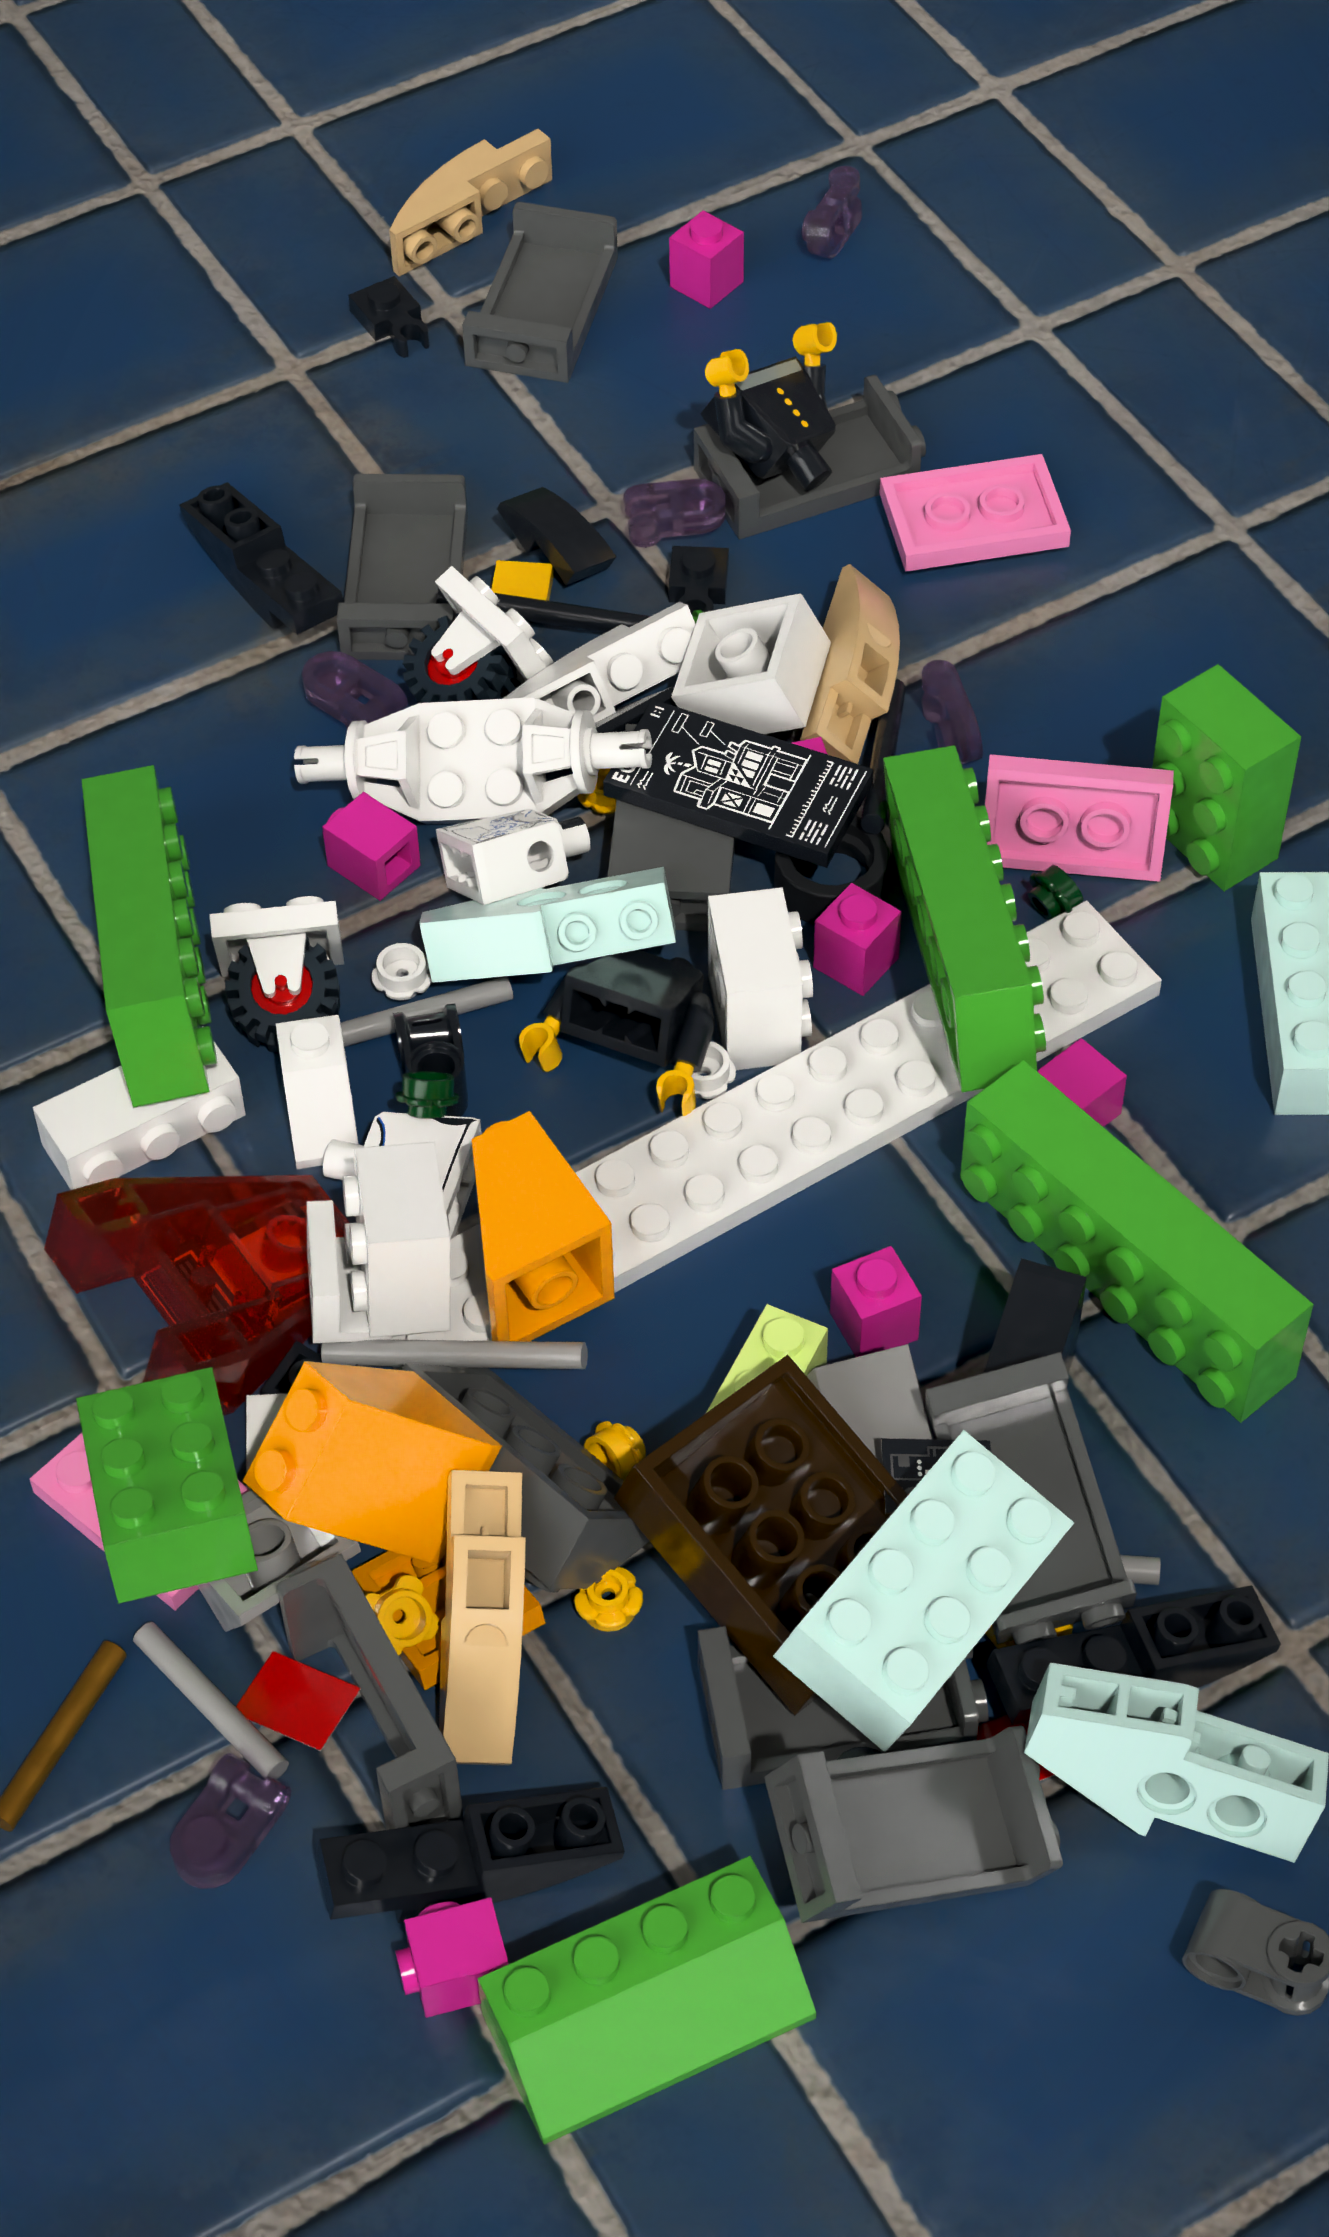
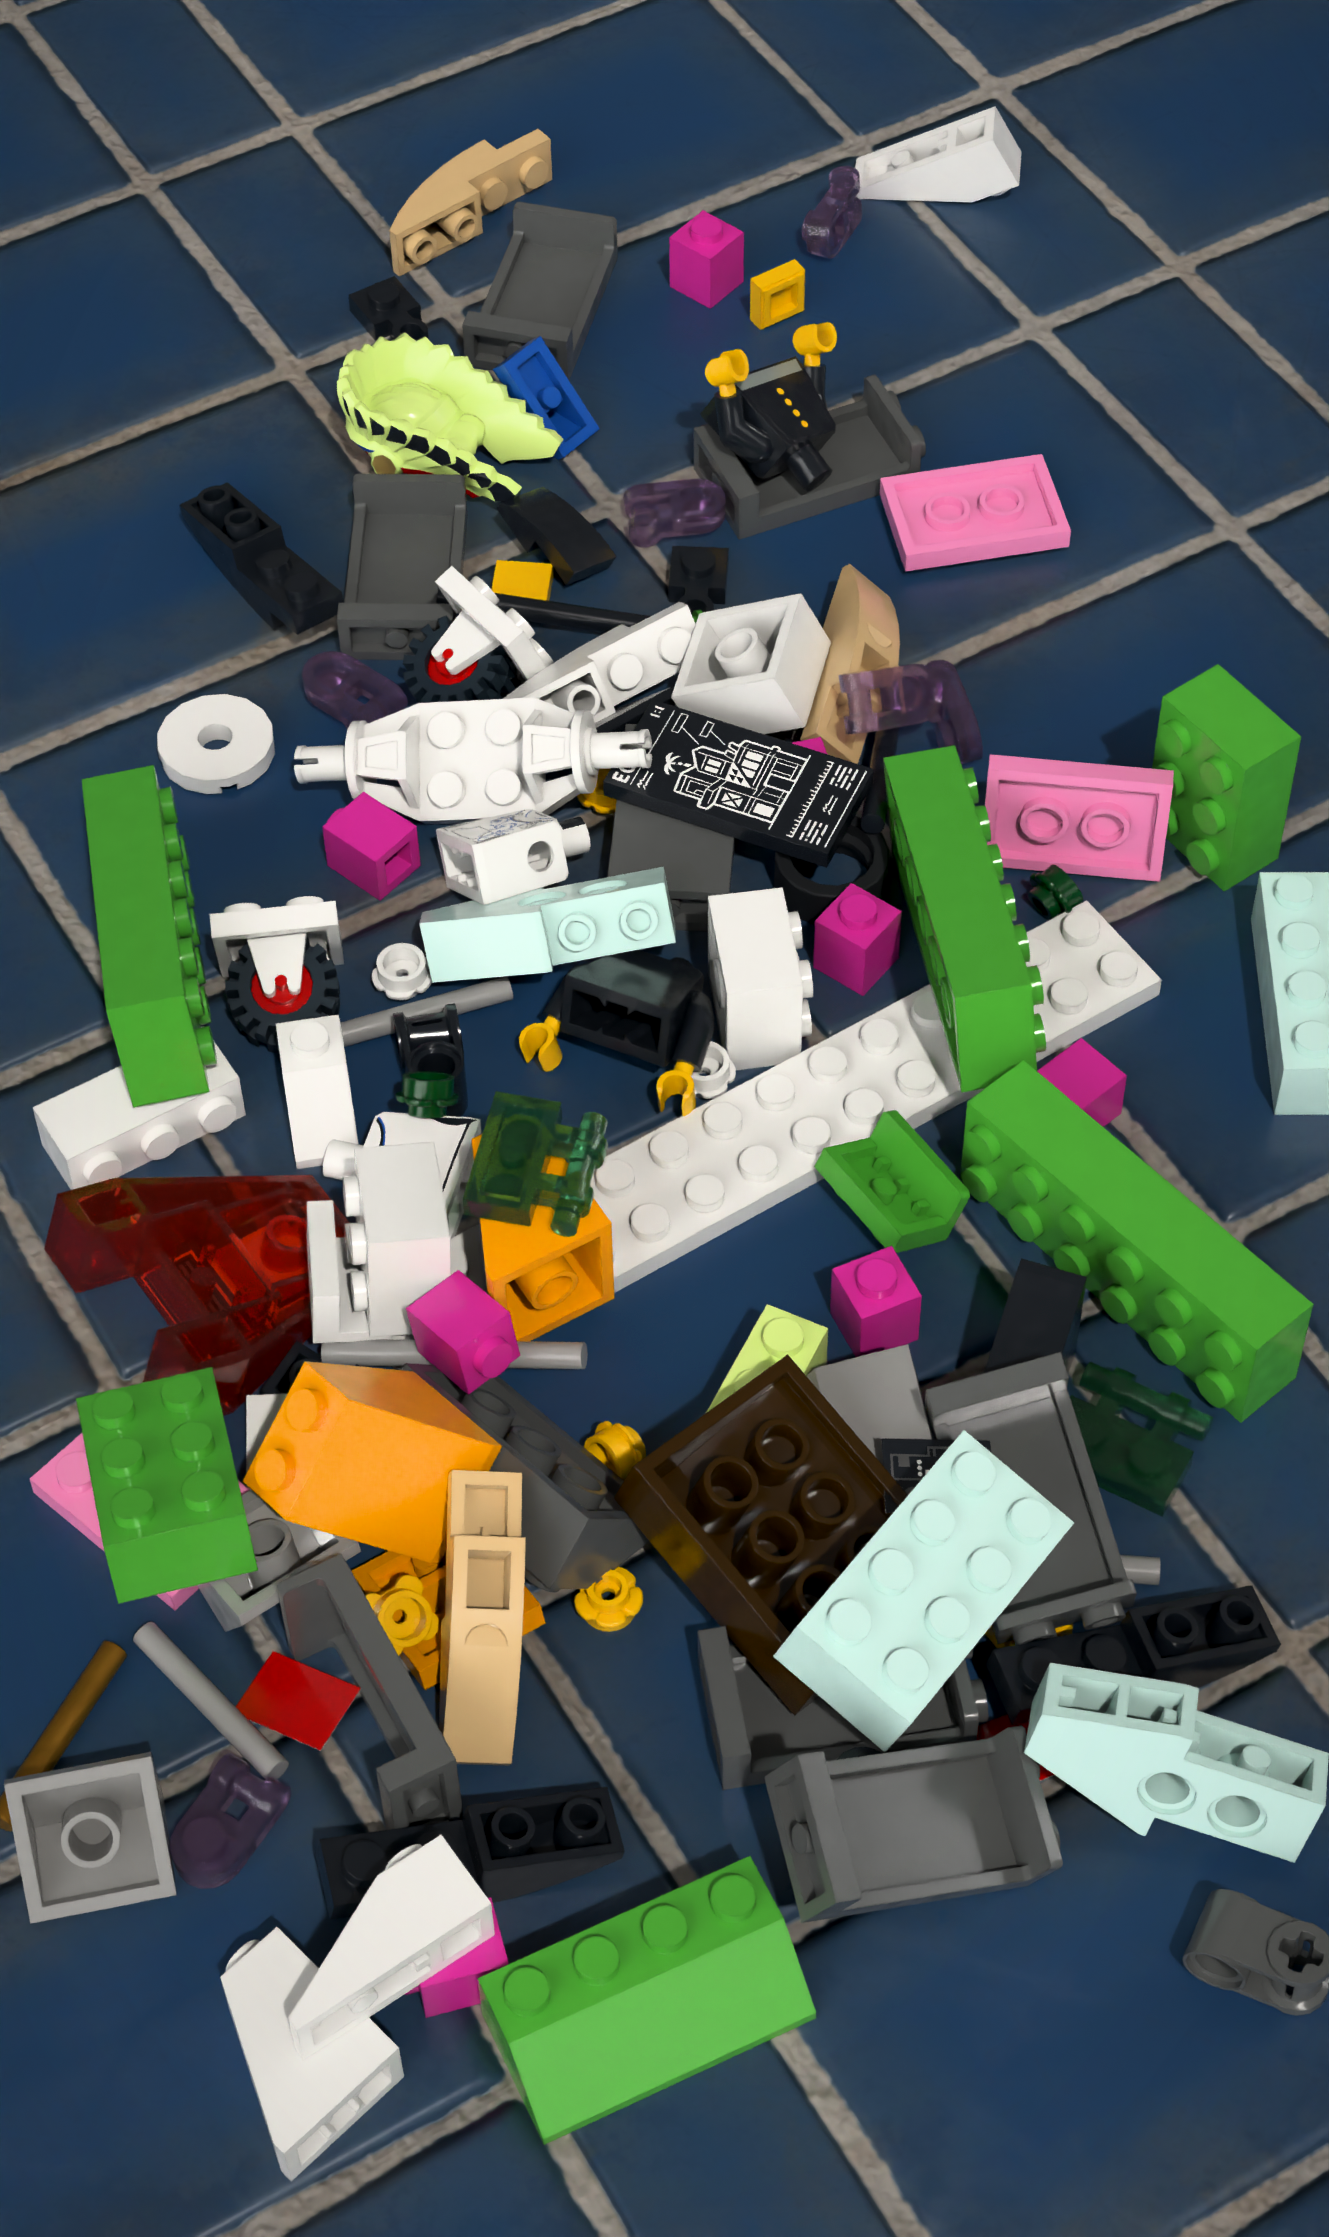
none -> light grey slope [4,1752,177,1924]
none -> white tile [157,694,275,794]
none -> white slope [220,1927,404,2182]
none -> white slope [288,1835,495,2061]
none -> yellowish green piece [337,333,564,502]
none -> dark pink brick [406,1270,520,1395]
none -> clear green plate [462,1091,608,1237]
none -> blue slope [493,336,600,460]
none -> yellow tile [750,259,805,330]
none -> bright green bracket [814,1110,970,1253]
none -> clear purple plate [839,664,943,734]
none -> white slope [853,106,1022,203]
none -> clear green plate [1070,1362,1214,1517]

